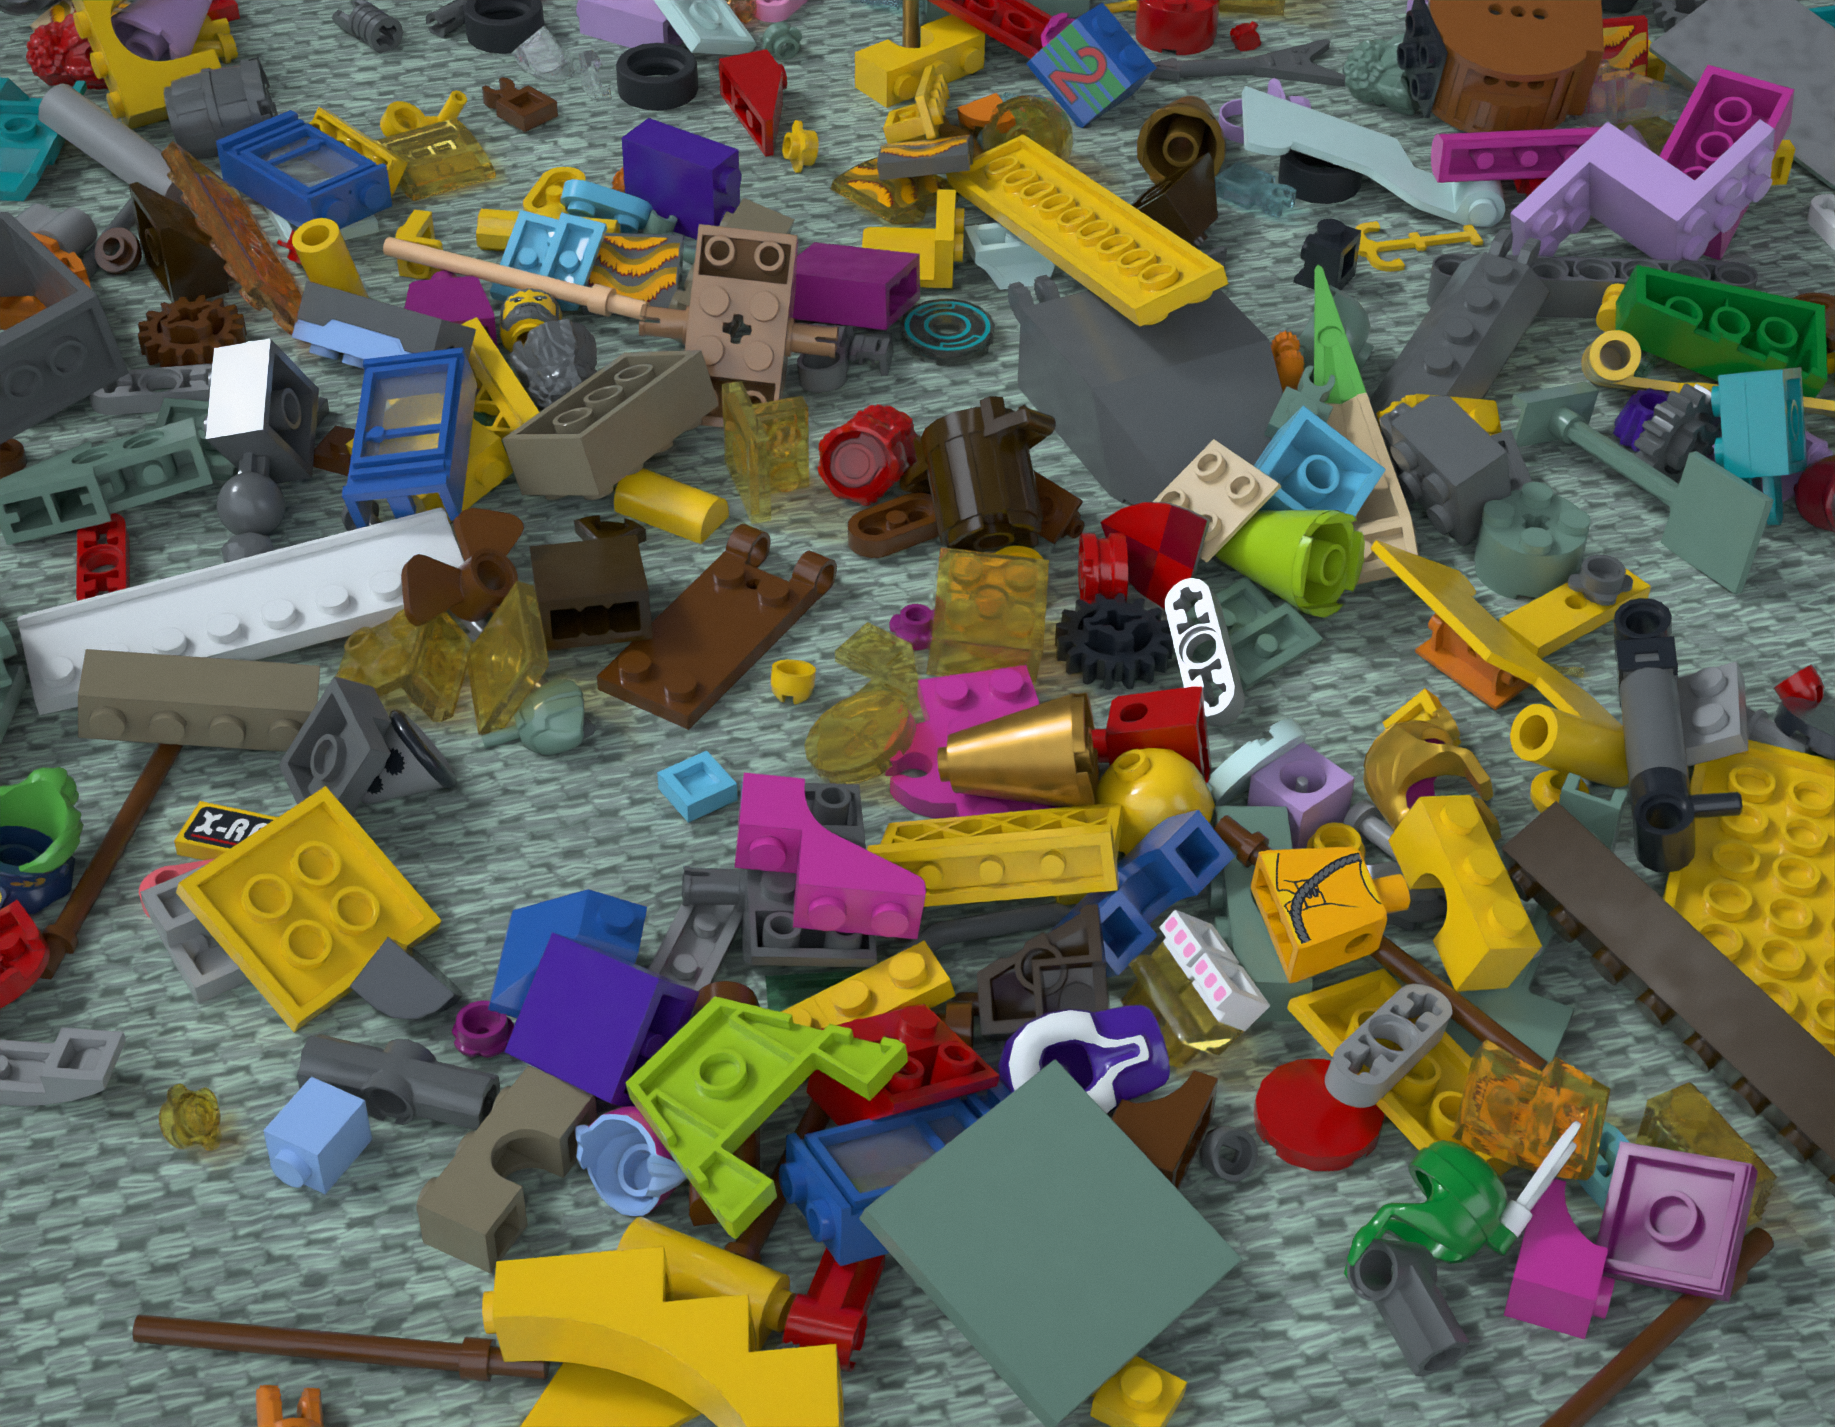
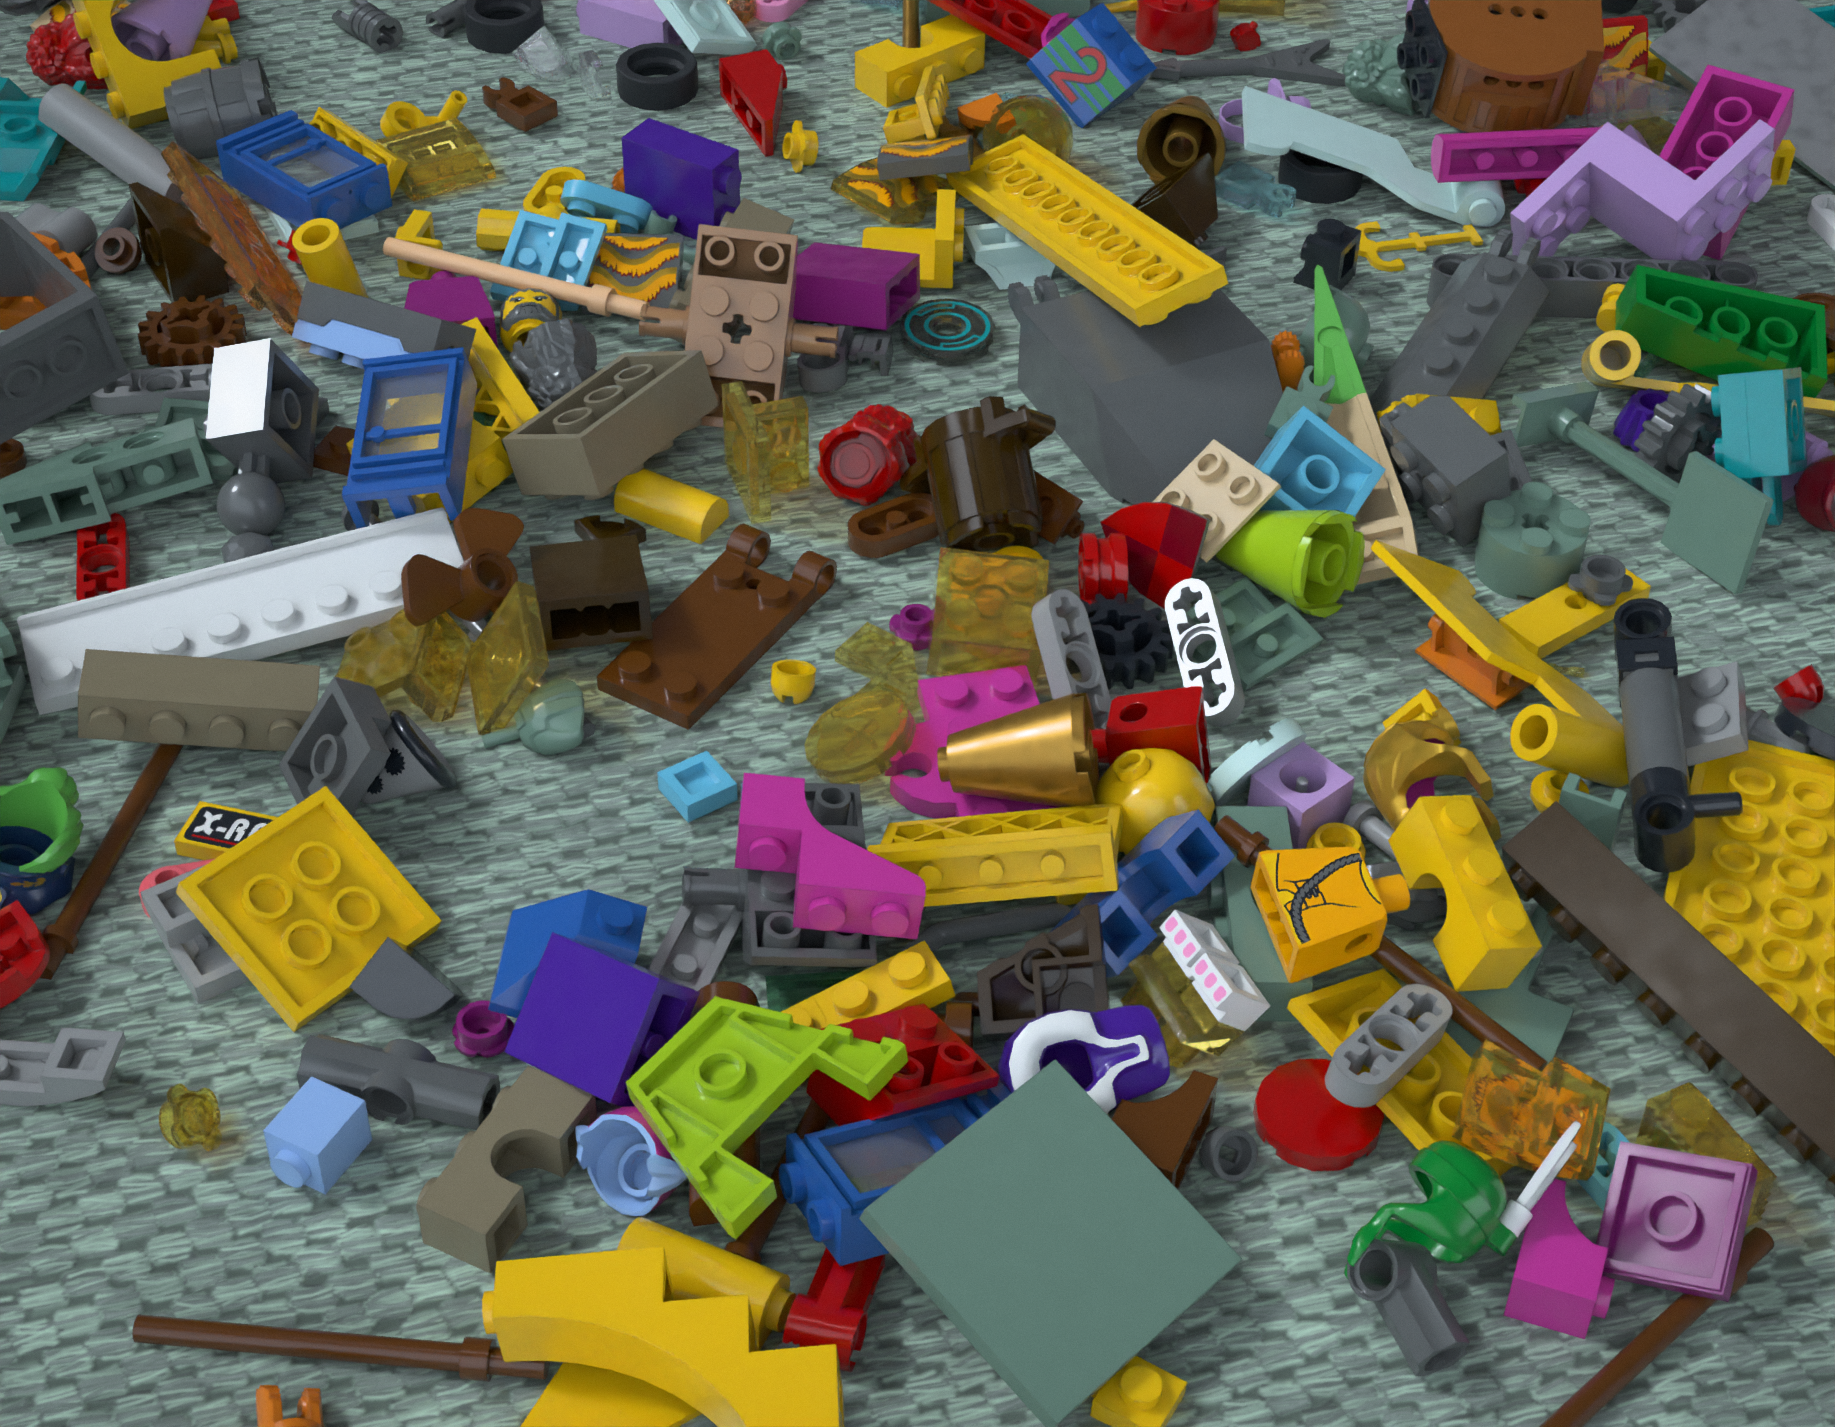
none -> light grey beam [1031,589,1111,729]

